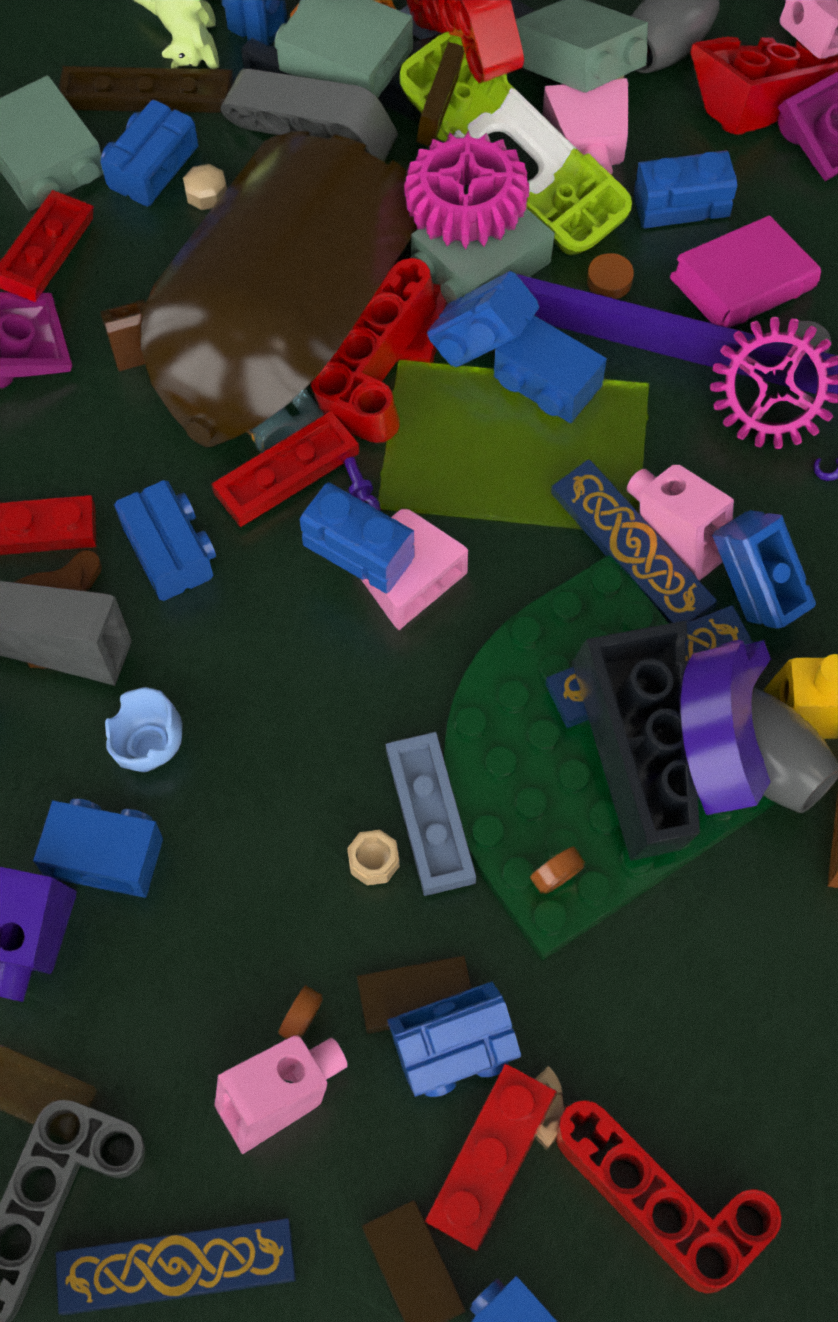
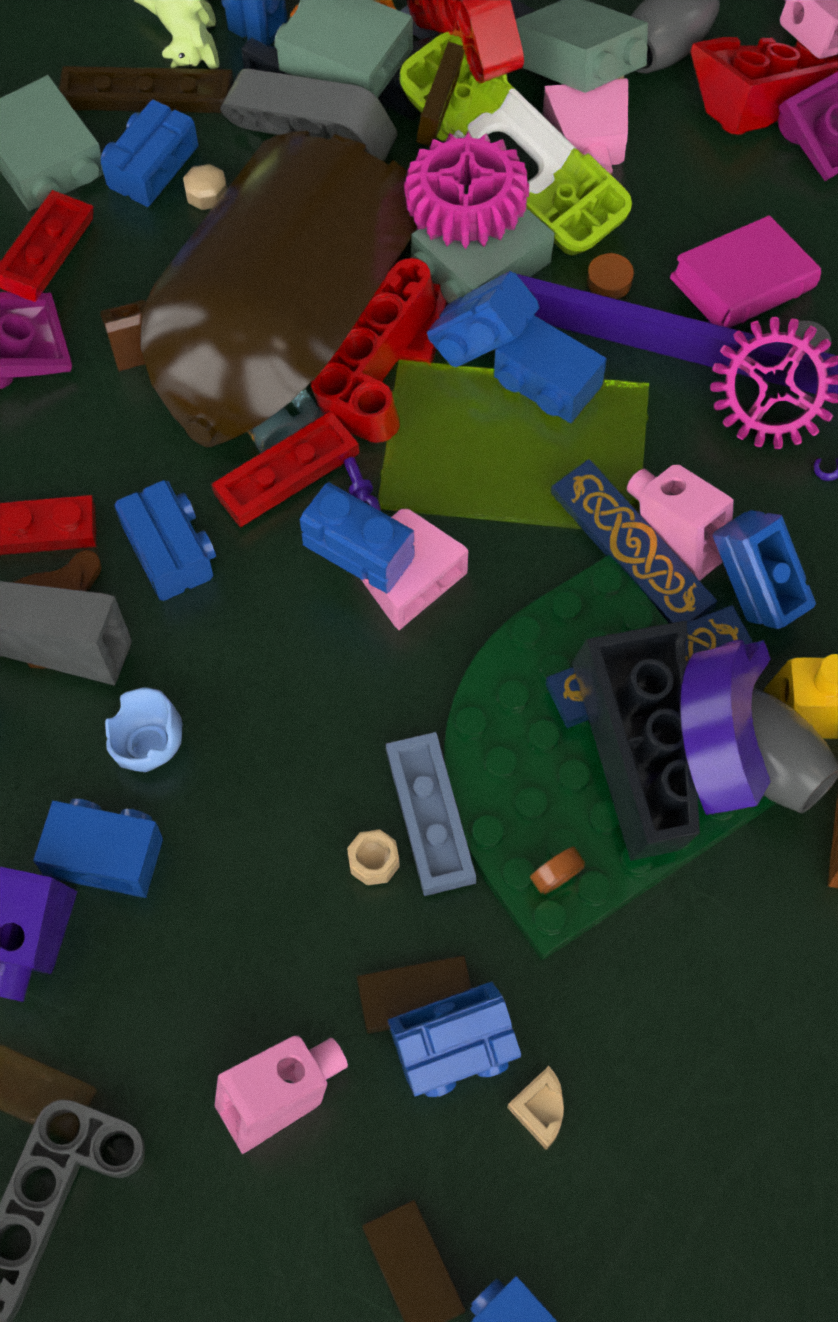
dark blue tile [56,1218,296,1315] -> none
dark orange tile [278,985,324,1039] -> none
red plate [425,1064,557,1251] -> none
red beam [556,1100,782,1294] -> none
blue brick [634,150,737,229] -> none

